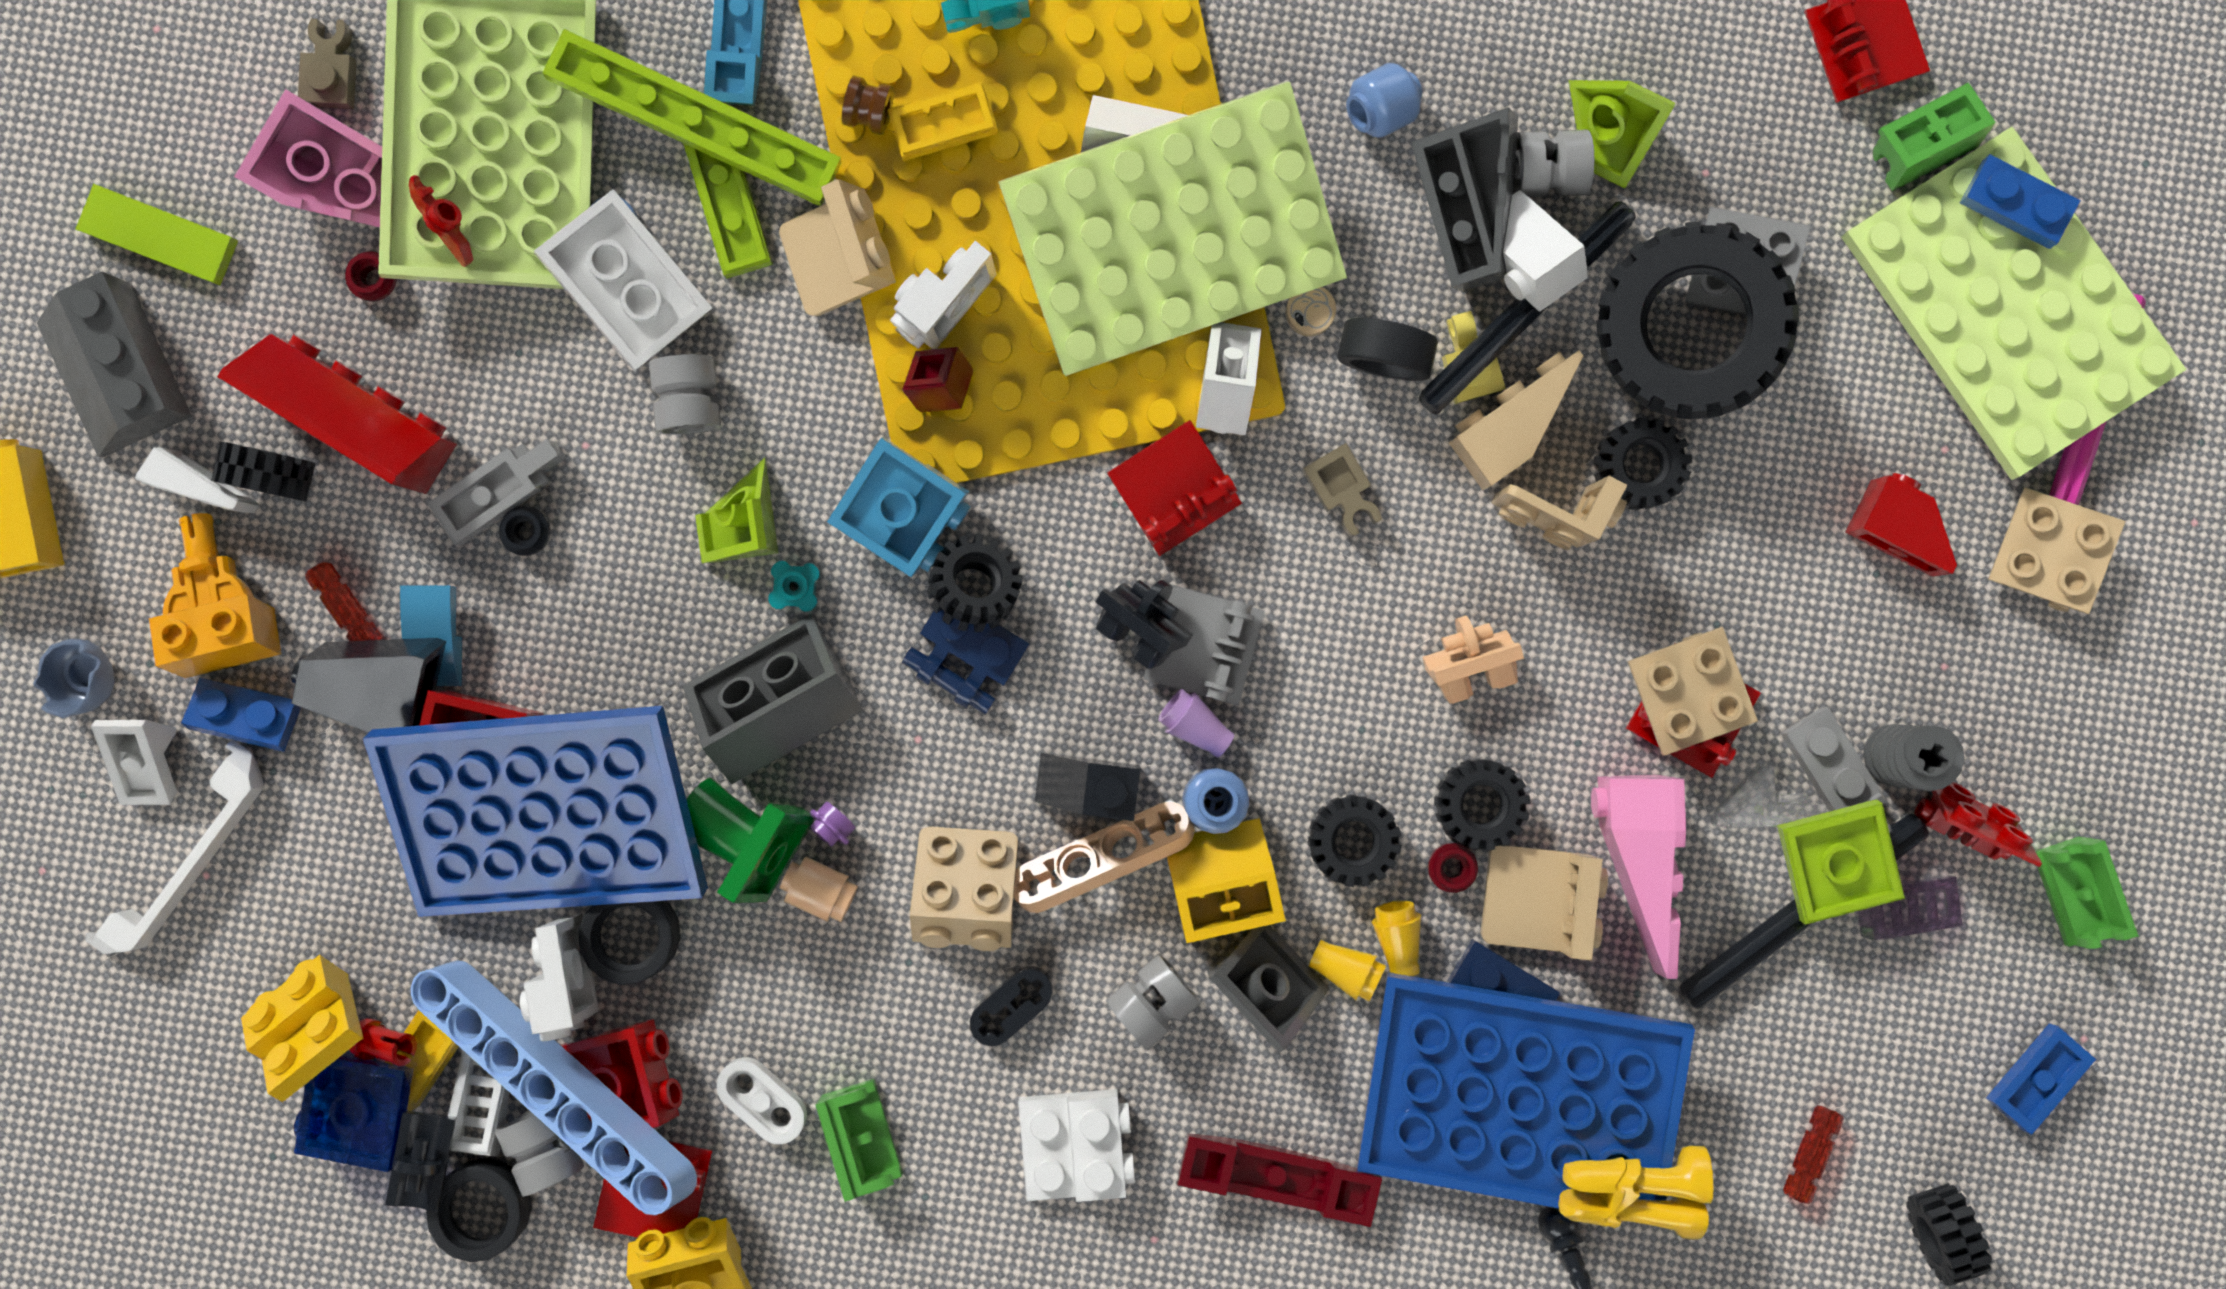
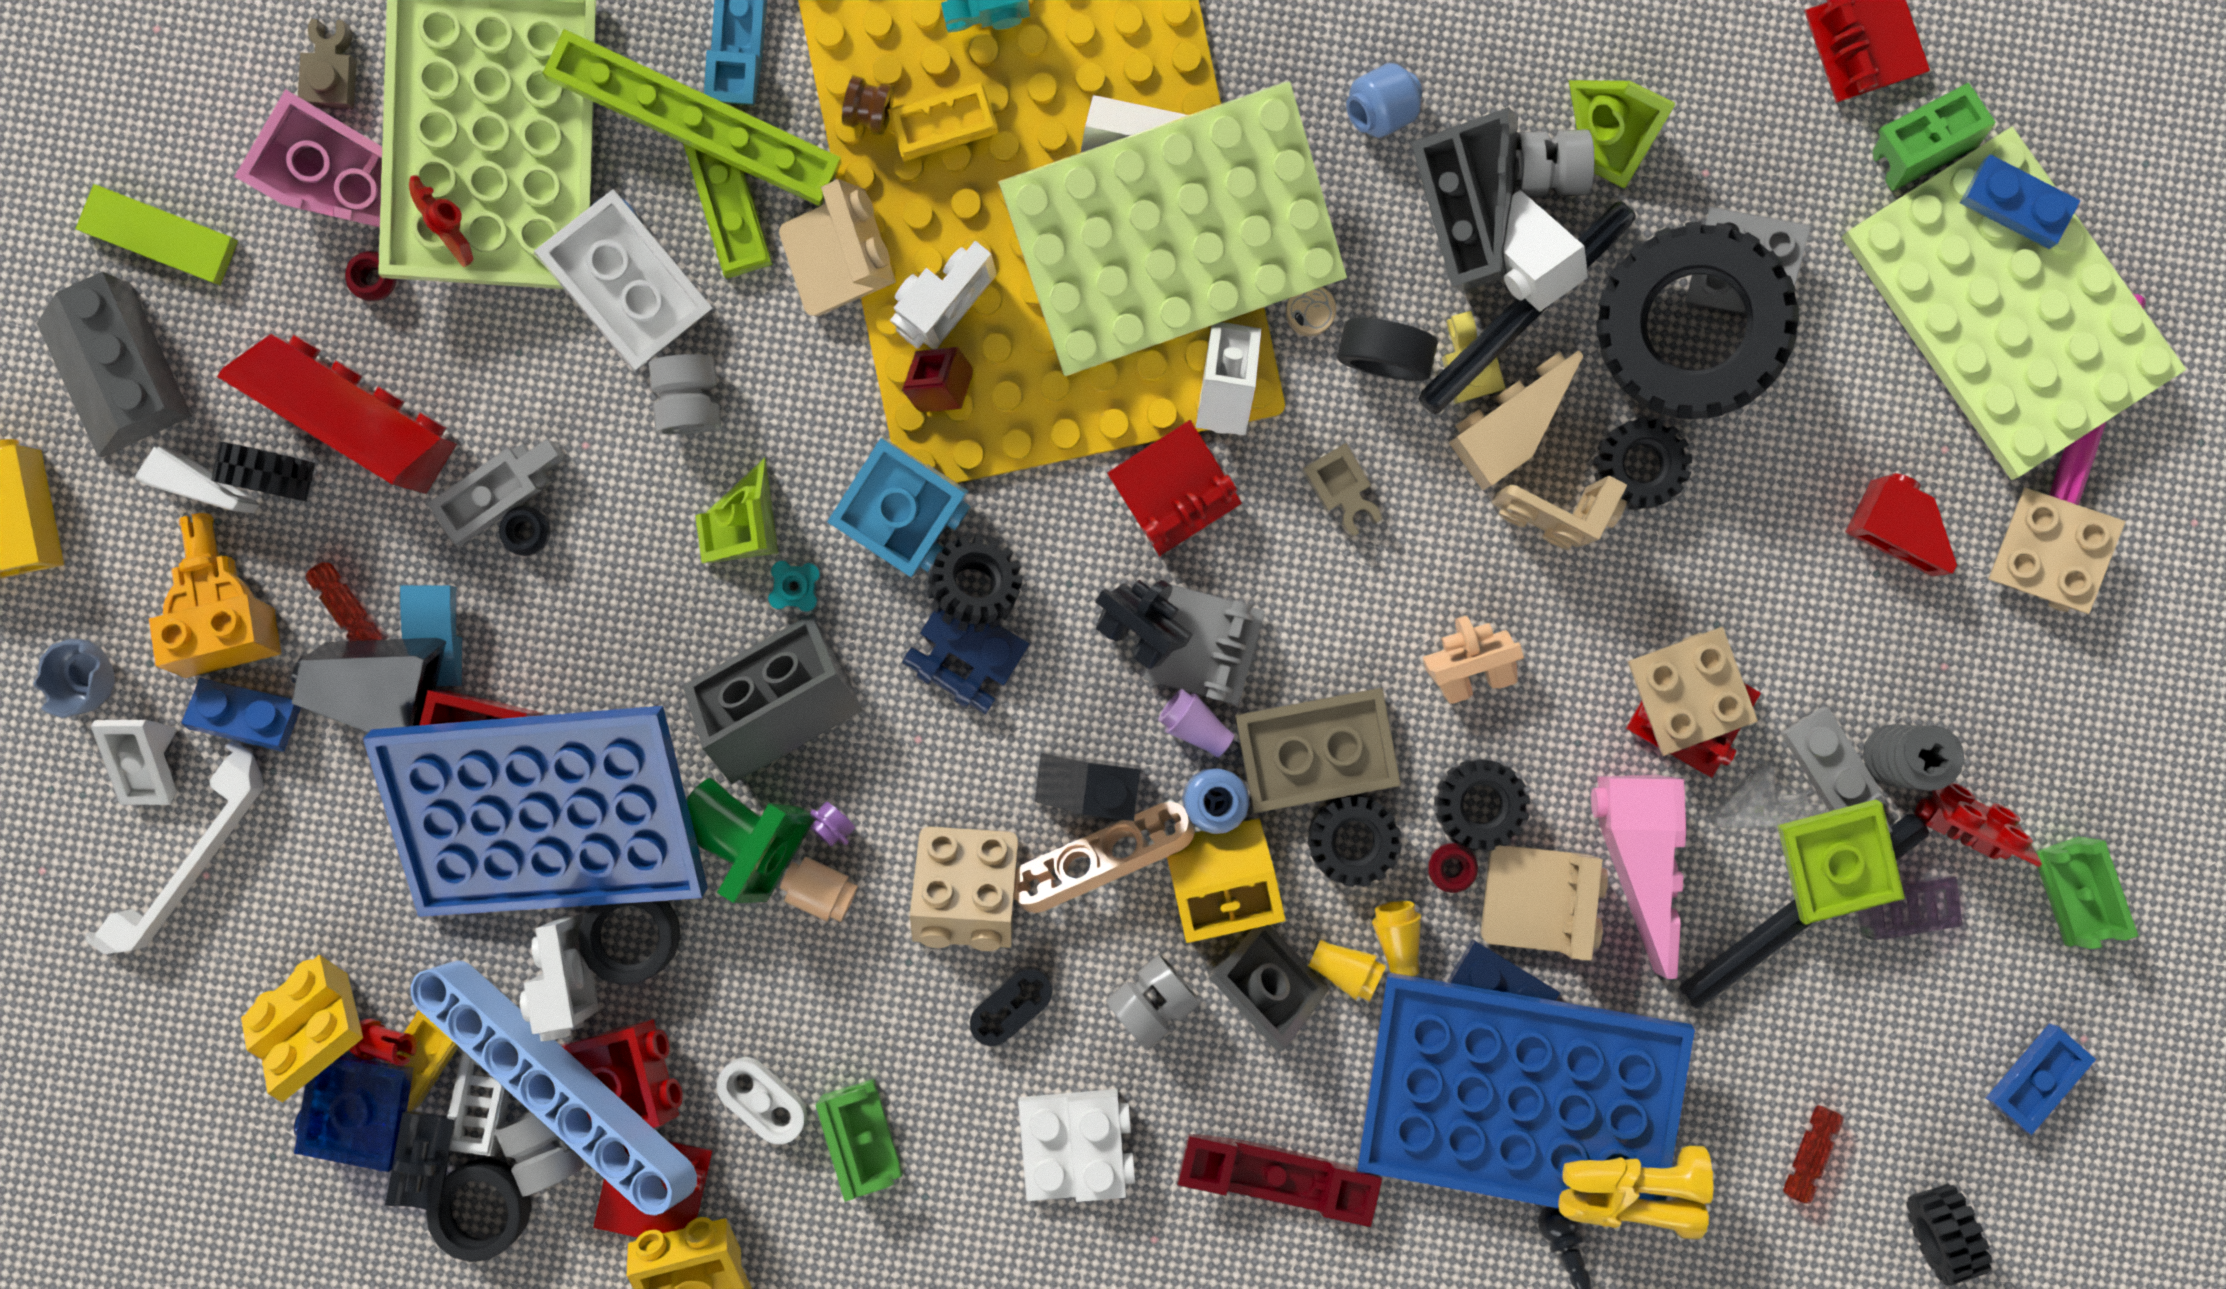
none -> dark tan plate [1234,688,1401,813]

